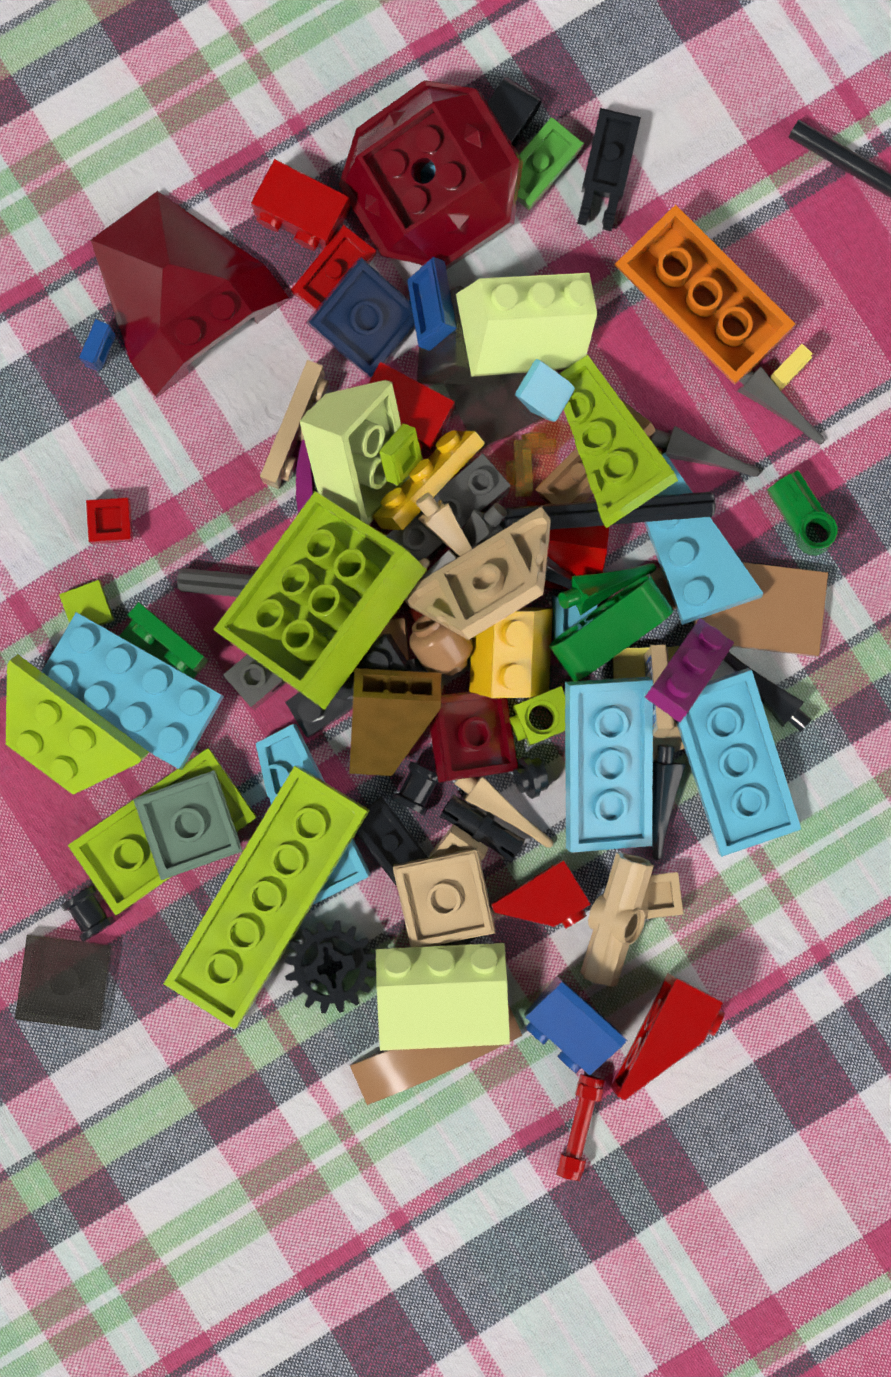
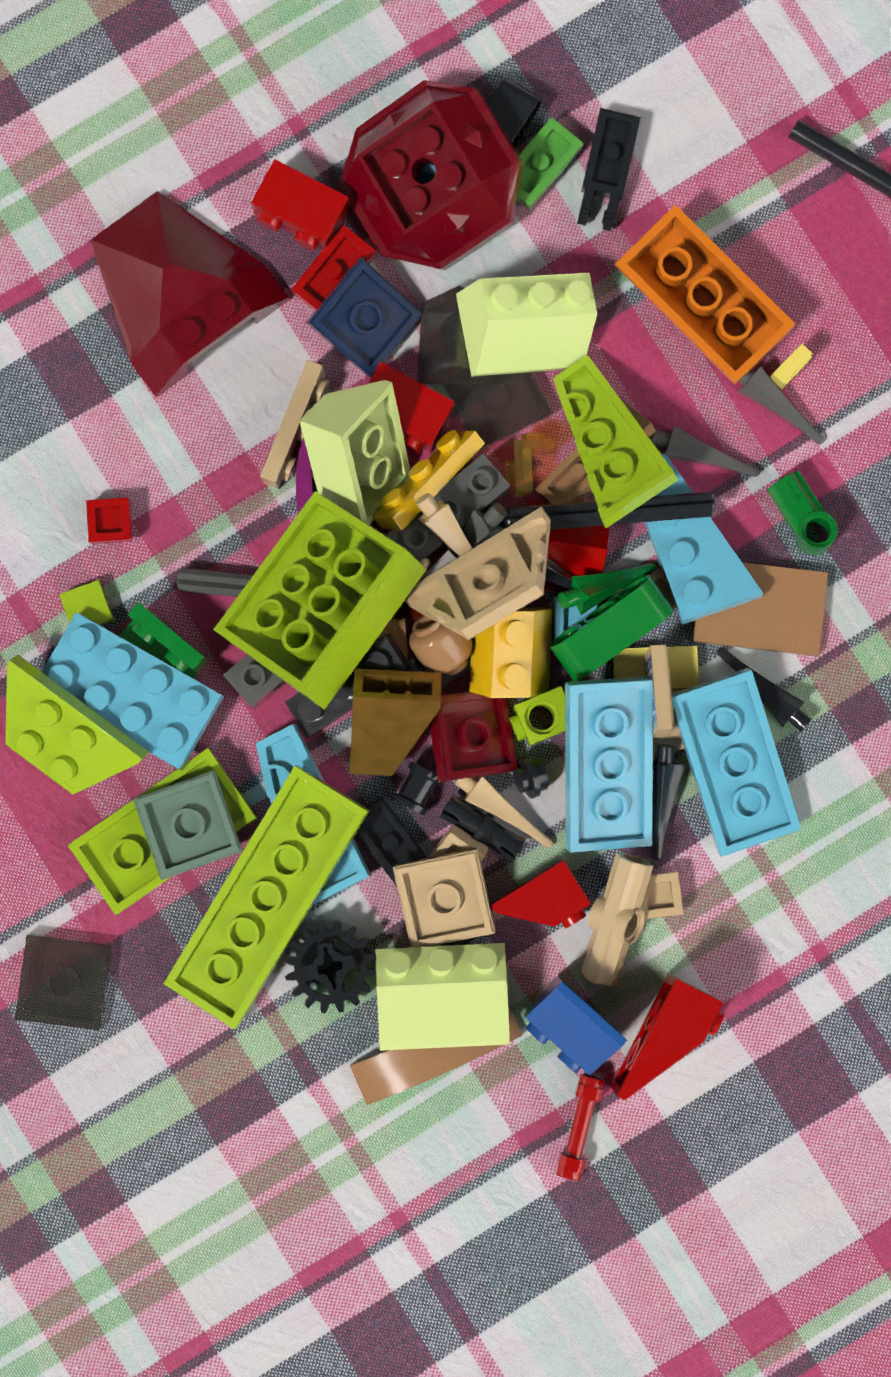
black bush [61,886,115,942] -> none
blue tile [79,319,116,372] -> none
lime tile [379,424,422,486] -> none
blue tile [407,257,457,351] -> none
medium azure slope [515,359,575,422] -> none
magenta plate [645,618,734,723] -> none

